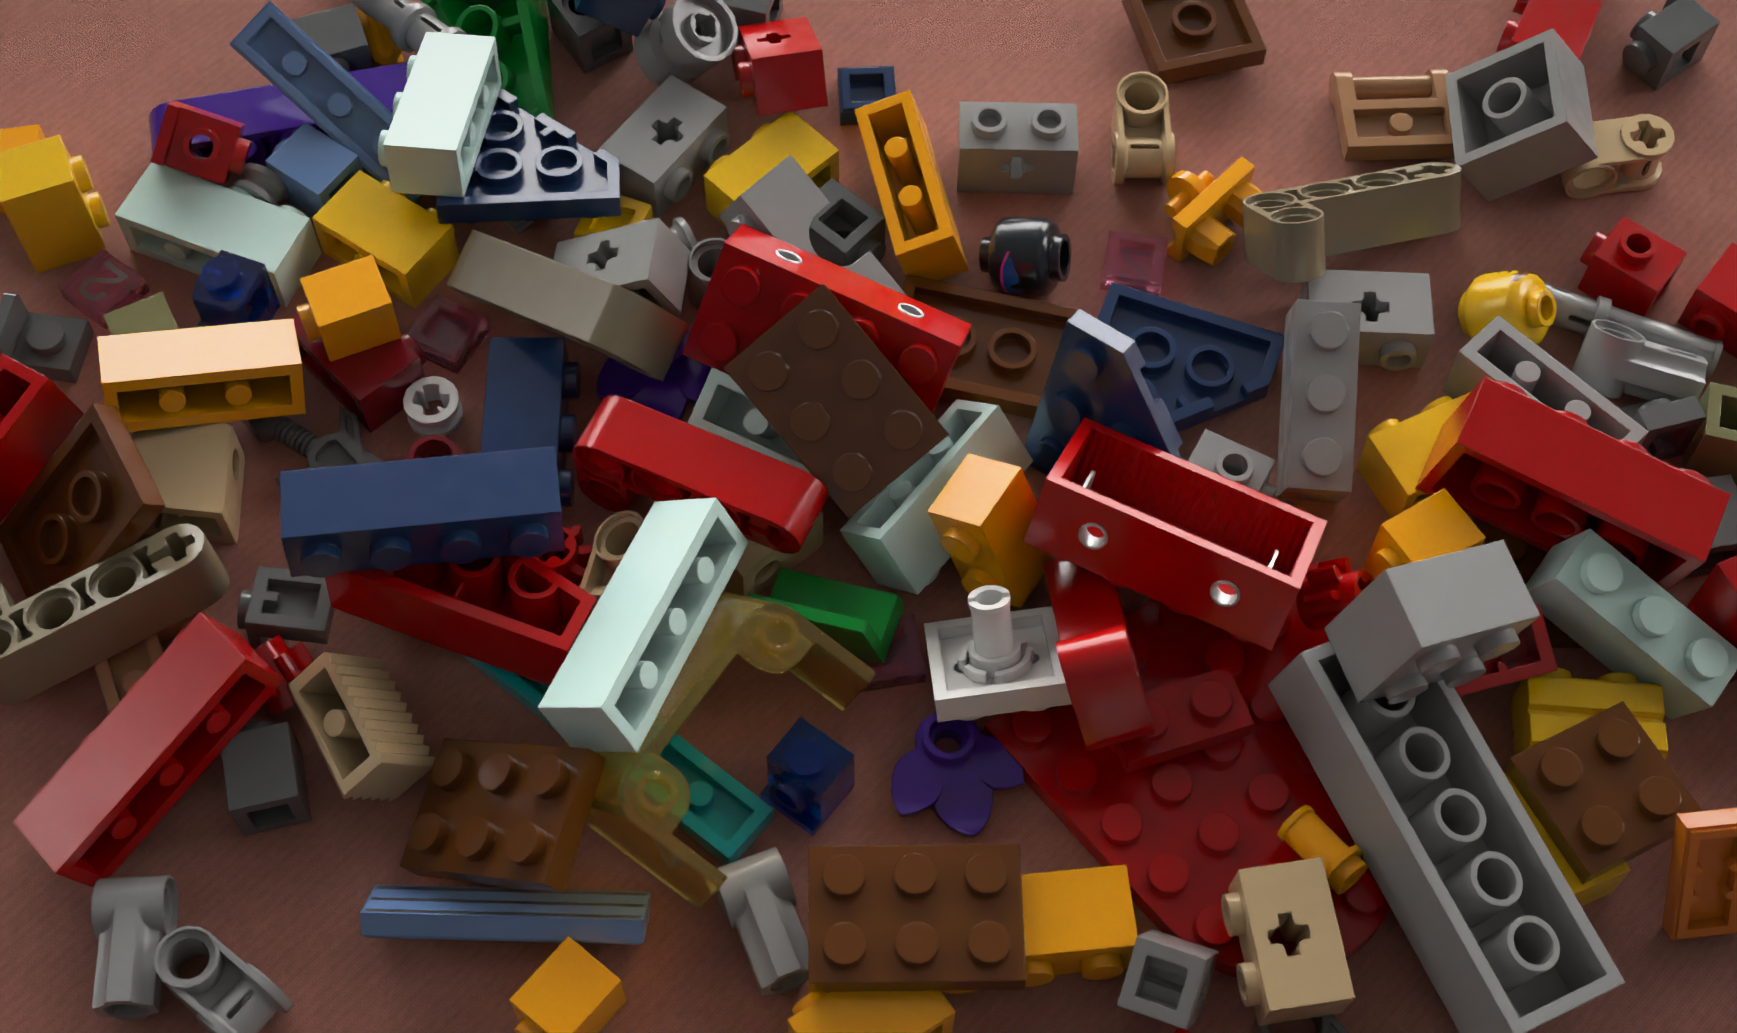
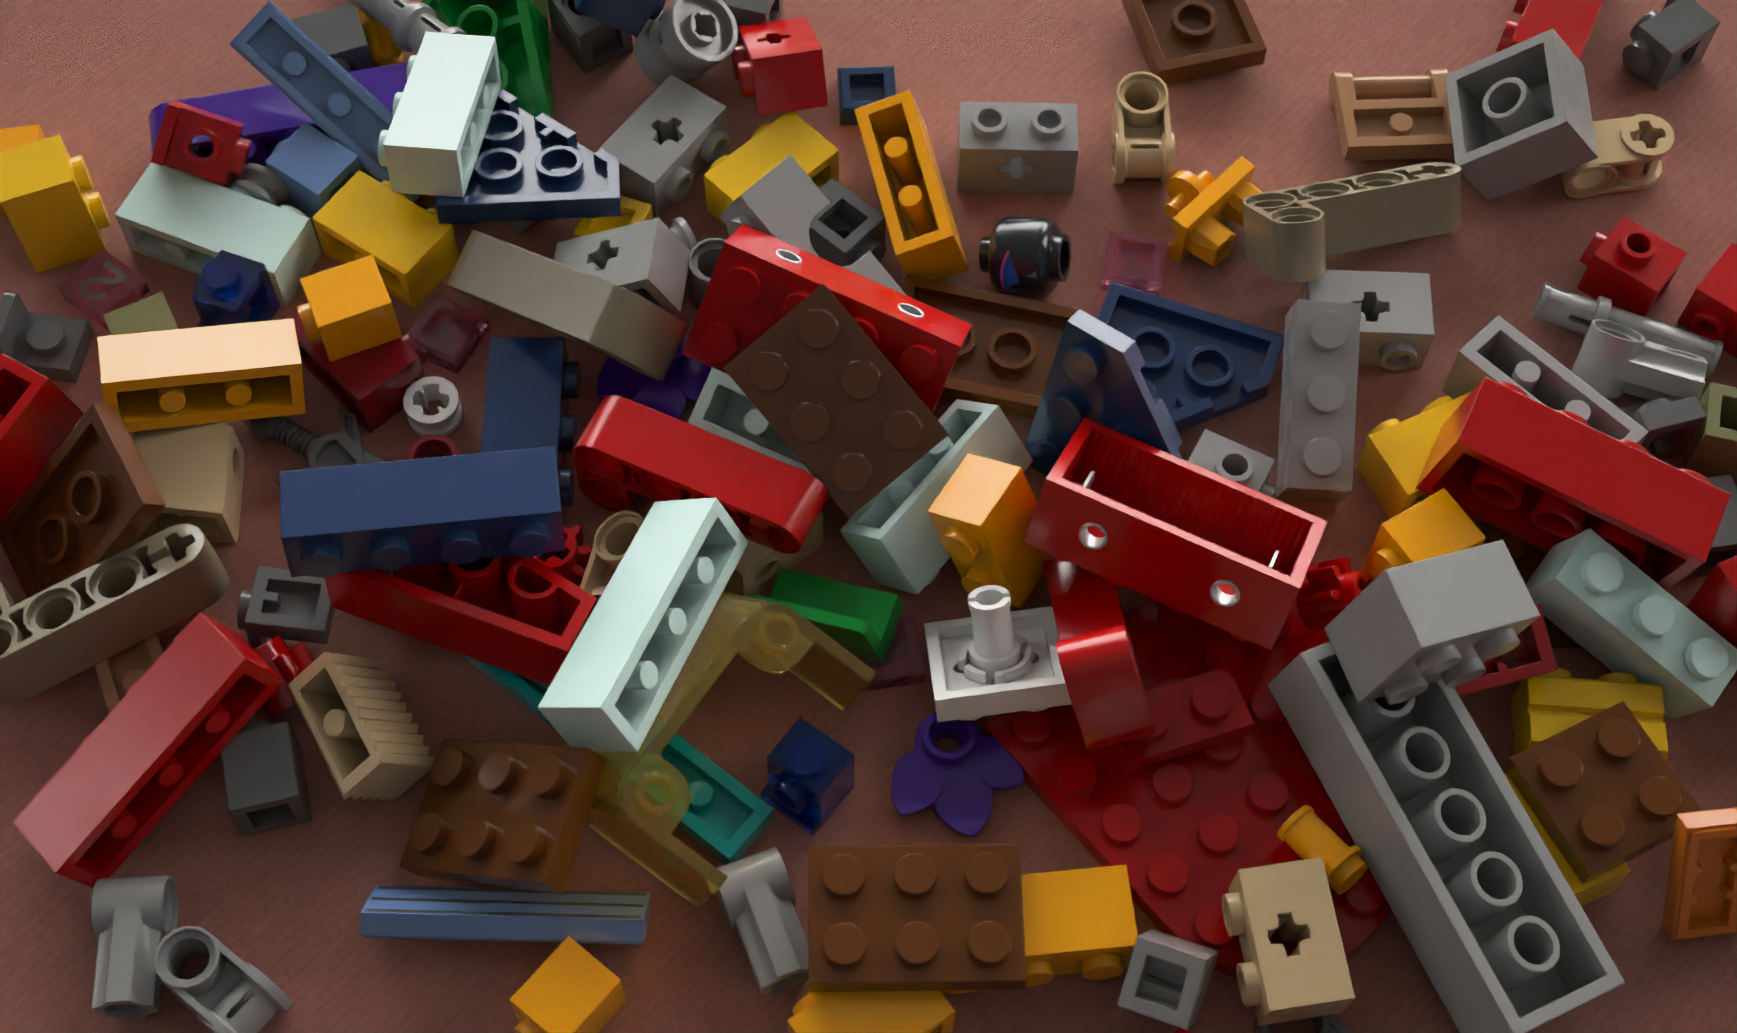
yellow head [1458,270,1557,345] -> none

